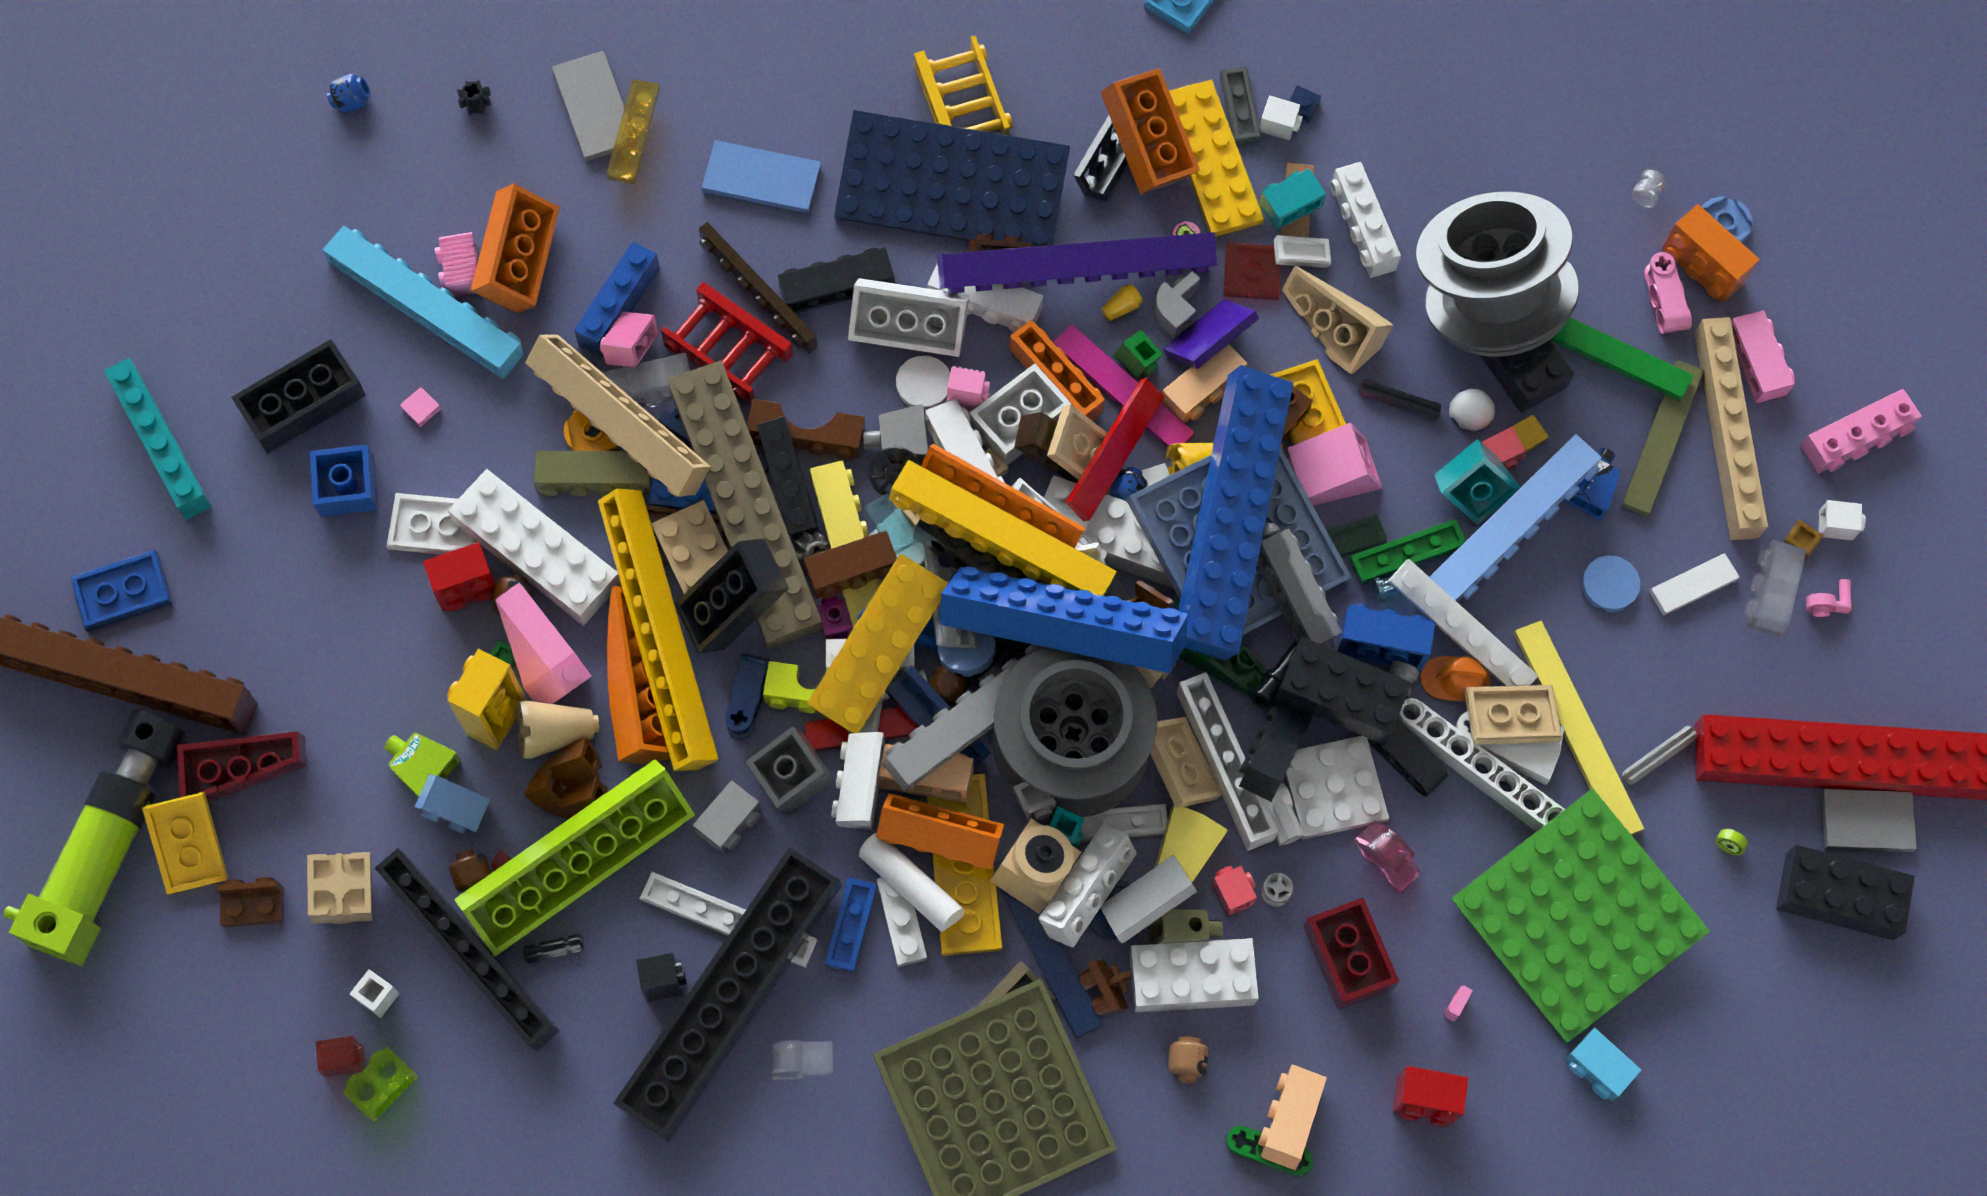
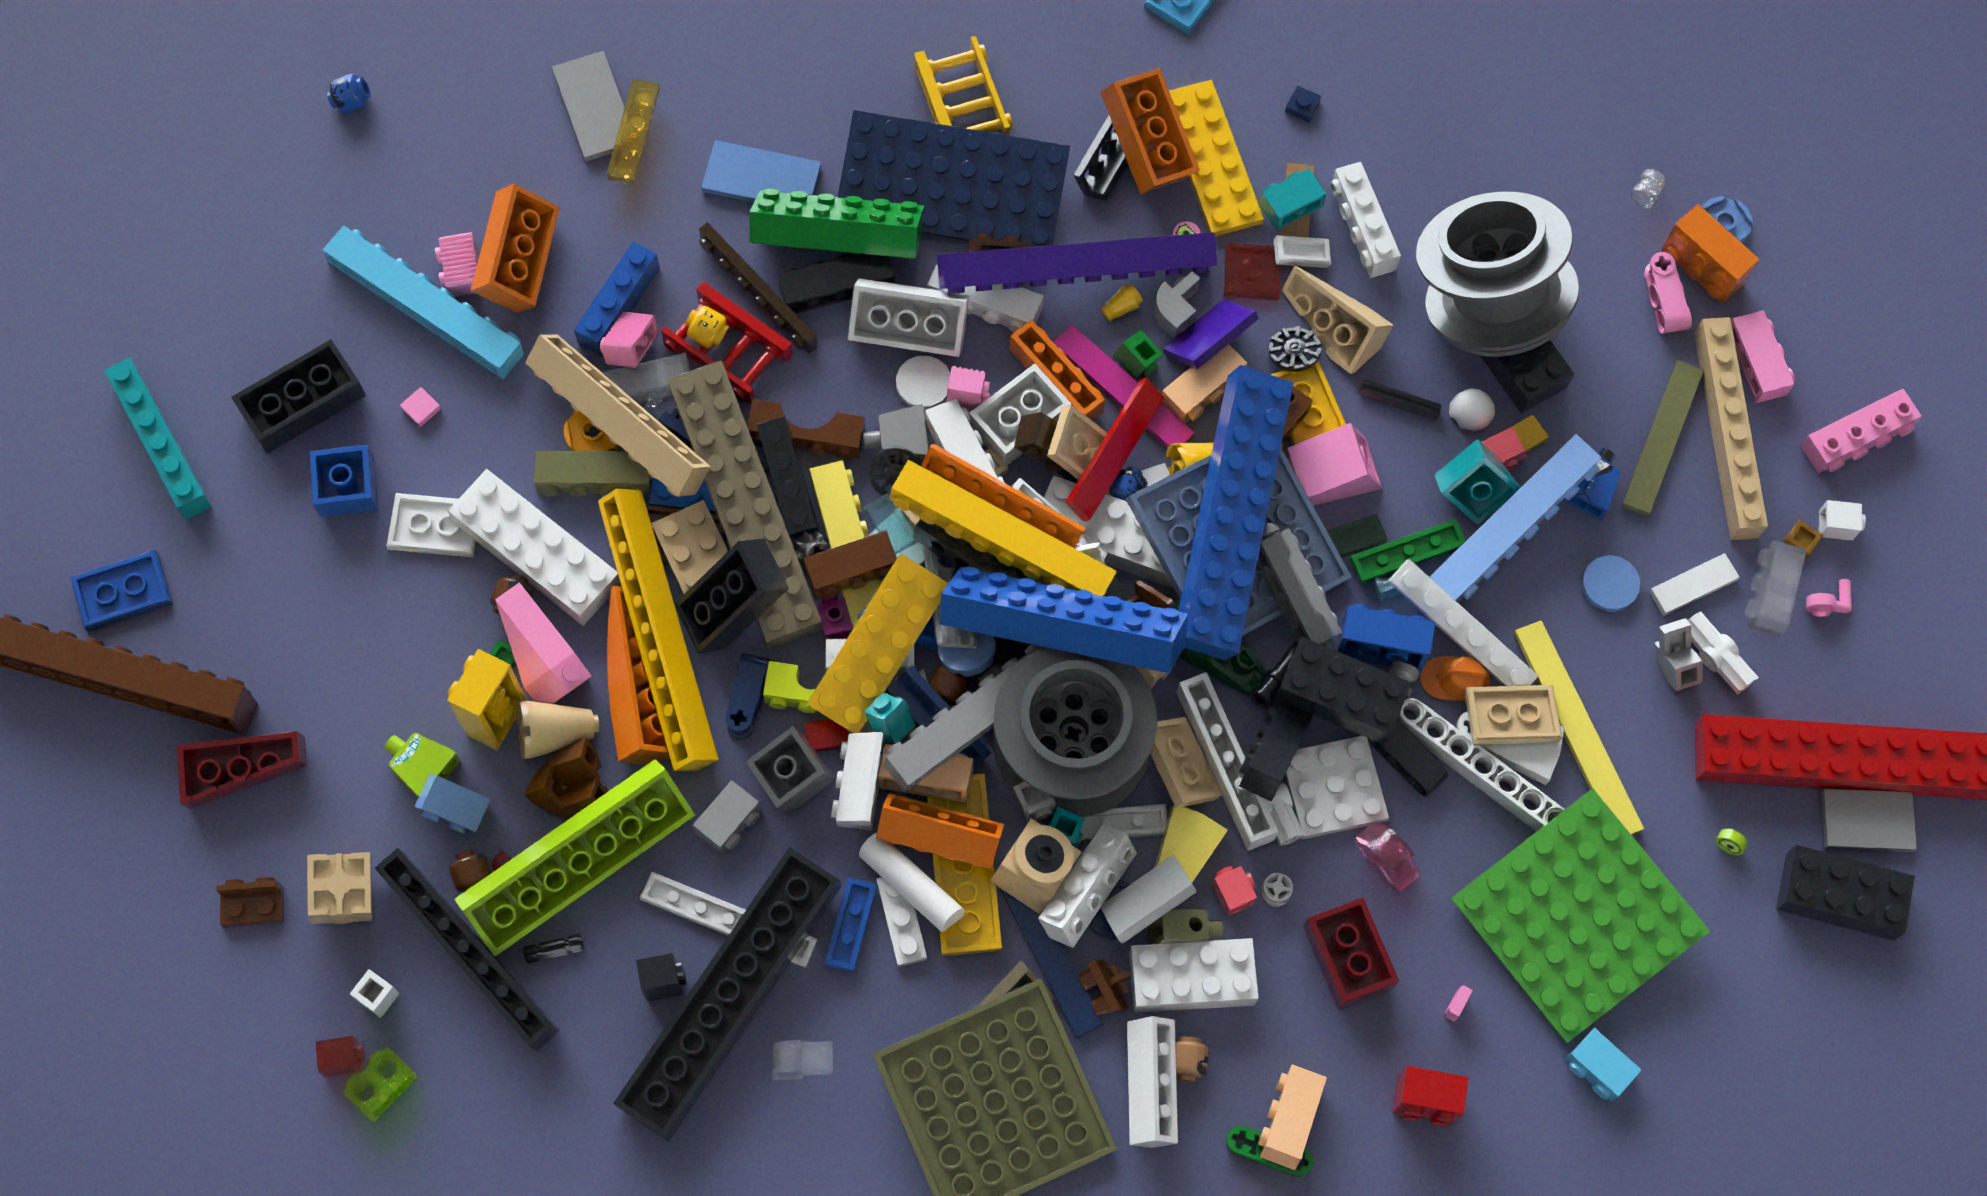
lime piece [3,710,186,967] -> none
yellow plate [142,792,228,895] -> none
red brick [423,542,496,612] -> none
black gear [457,80,491,115] -> none
dark grey tile [1220,67,1261,145] -> none
white brick [1259,95,1303,141] -> none
green tile [1550,317,1694,402] -> none
light grey axle [1622,726,1697,785] -> none
none -> yellow head [685,306,729,348]
none -> green brick [749,188,924,259]
none -> teal brick [864,692,916,744]
none -> white brick [1127,1016,1178,1148]
none -> wheel [1269,326,1321,372]
none -> light grey brick [1654,618,1703,691]
none -> white piece [1688,611,1759,695]

